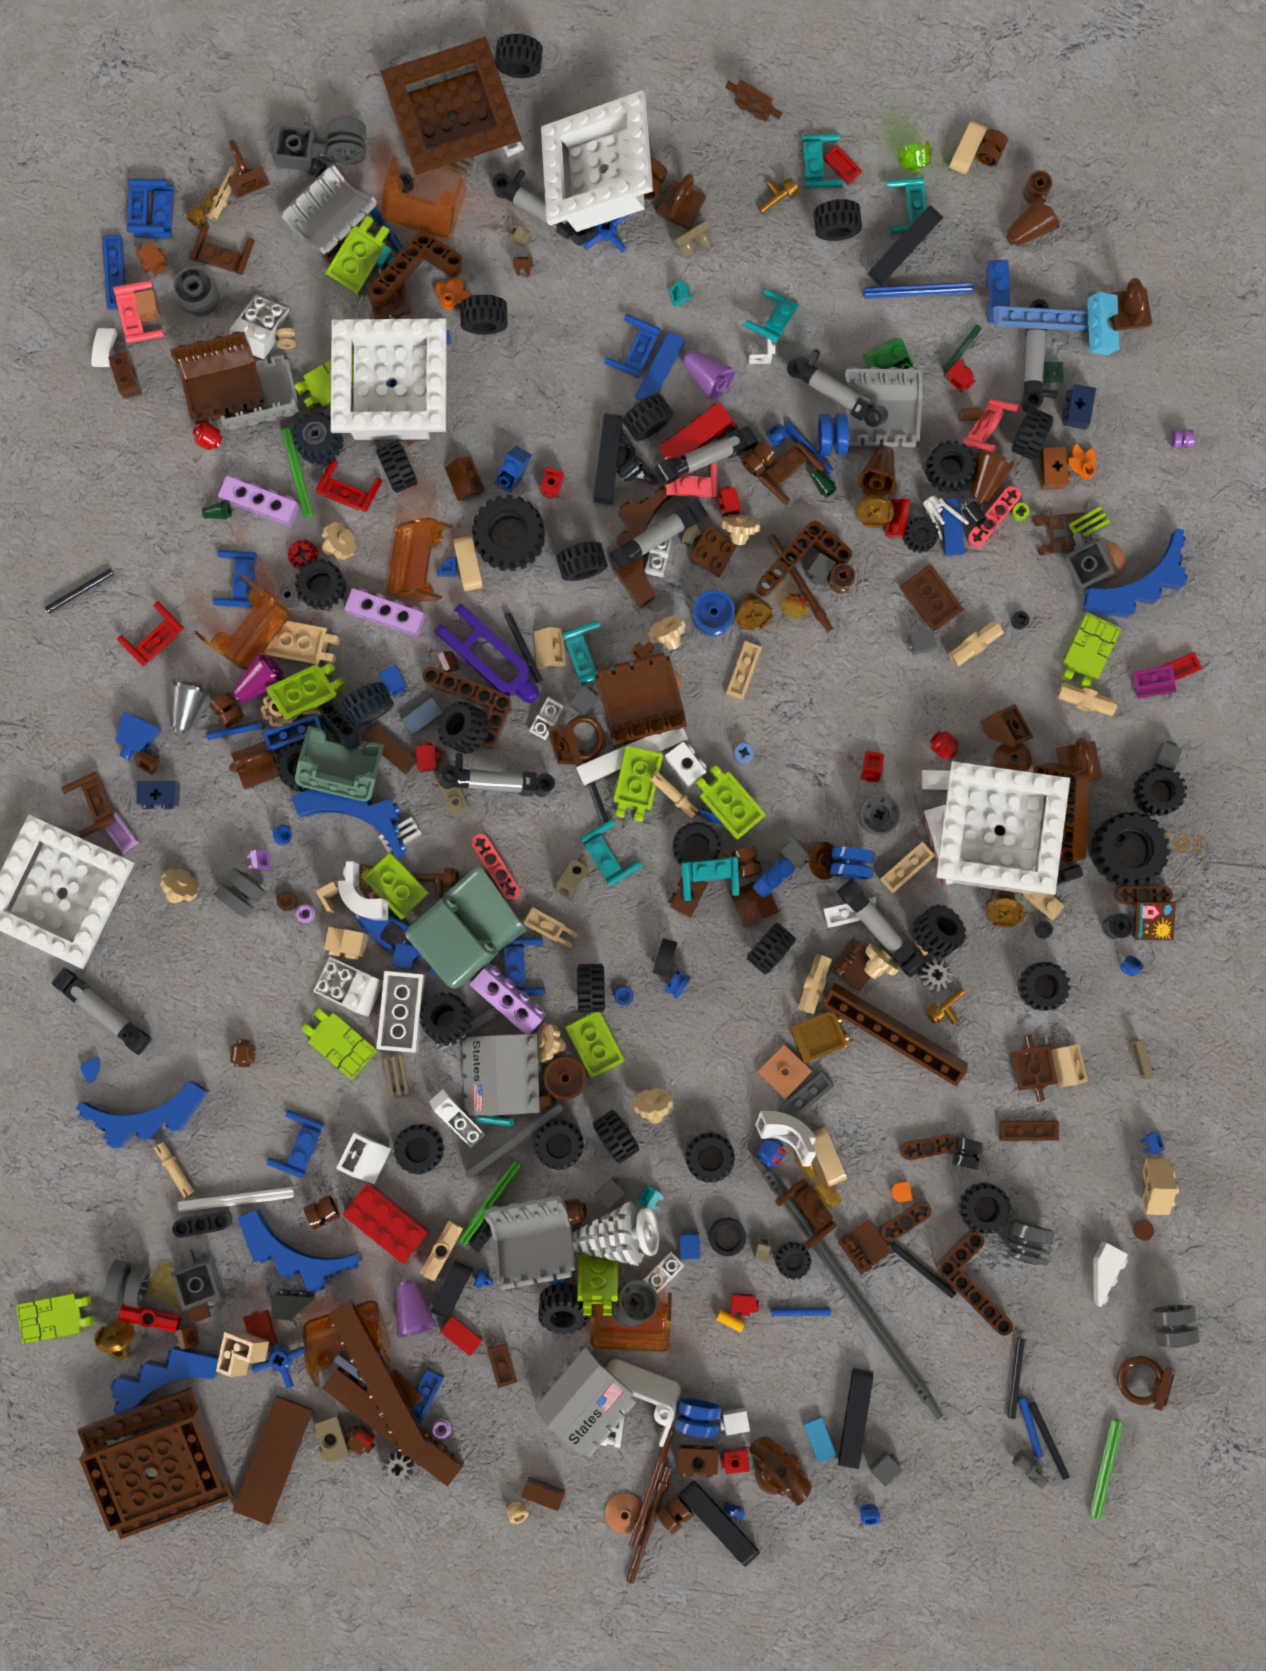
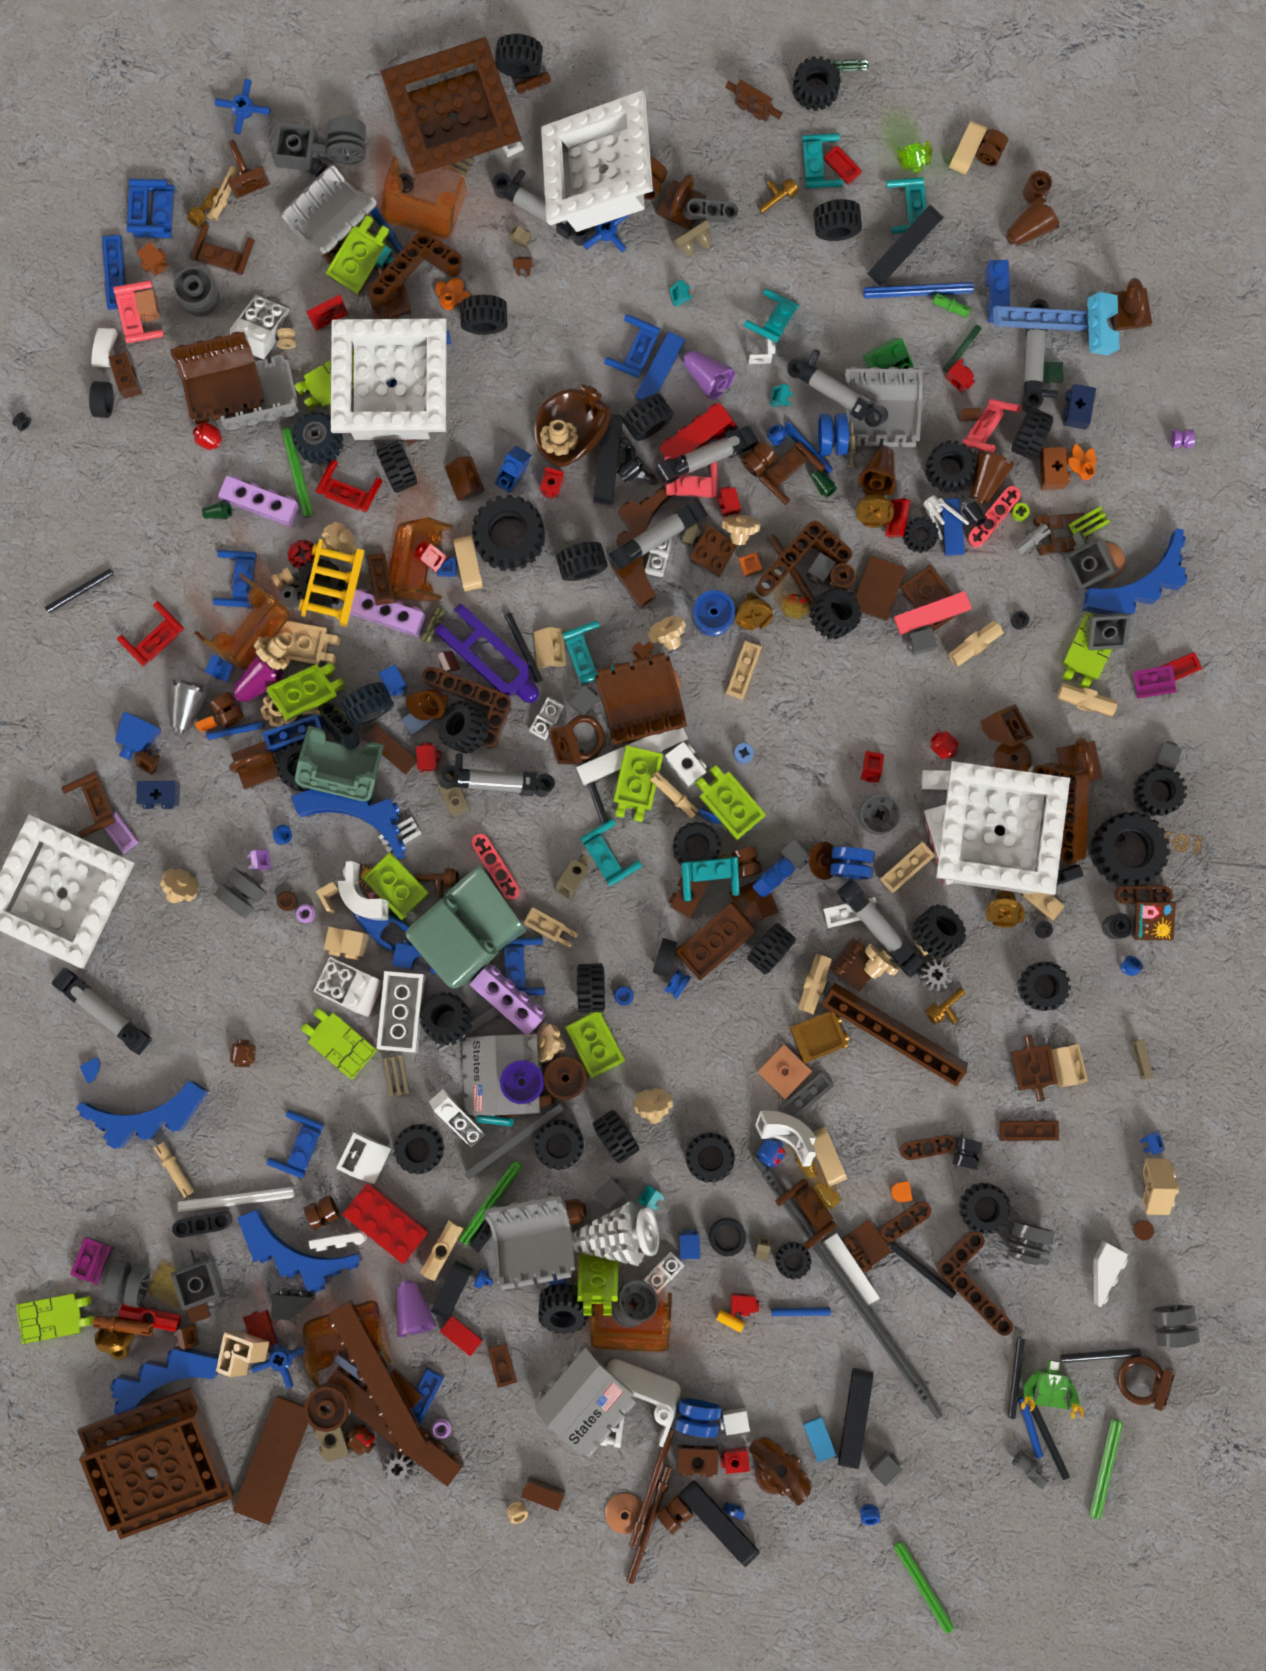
none -> black bush [12,412,31,431]
none -> magenta plate [70,1237,113,1285]
none -> black tyre [89,381,114,418]
none -> dark orange pin [93,1315,154,1336]
none -> orange tile [195,716,219,732]
none -> blue bracket [204,654,234,682]
none -> blue bar [215,79,271,134]
none -> tan plant [254,635,290,670]
none -> tan wheel [271,567,296,591]
none -> yellow fence [299,539,365,627]
none -> reddish brown wheel [304,1382,352,1432]
none -> red tile [306,294,348,331]
none -> white plate [309,1231,367,1251]
none -> reddish brown tile [366,553,395,605]
none -> reddish brown piece [406,689,448,720]
none -> bracket [413,541,447,572]
none -> olive axle [421,607,445,643]
none -> dark purple wheel [500,1060,544,1104]
none -> reddish brown axle [515,72,551,94]
none -> reddish brown piece [534,384,611,467]
none -> tan plant [540,420,578,456]
none -> reddish brown tile [675,902,757,981]
none -> dark grey beam [682,198,739,223]
none -> orange tile [738,552,763,577]
none -> teal tile [769,384,793,407]
none -> black tyre [793,56,841,111]
none -> black tyre [809,587,862,640]
none -> white sticker [823,1234,880,1306]
none -> dark green axle [832,59,869,72]
none -> dark tan piece [847,422,858,467]
none -> reddish brown tile [855,555,906,621]
none -> coral tile [893,591,972,635]
none -> bright green axle [894,1541,954,1634]
none -> bright green pin [932,292,971,318]
none -> light grey axle [1015,523,1051,555]
none -> bright green torso [1020,1360,1084,1419]
none -> black bar [1060,1348,1141,1363]
none -> dark grey slope [1085,613,1131,650]

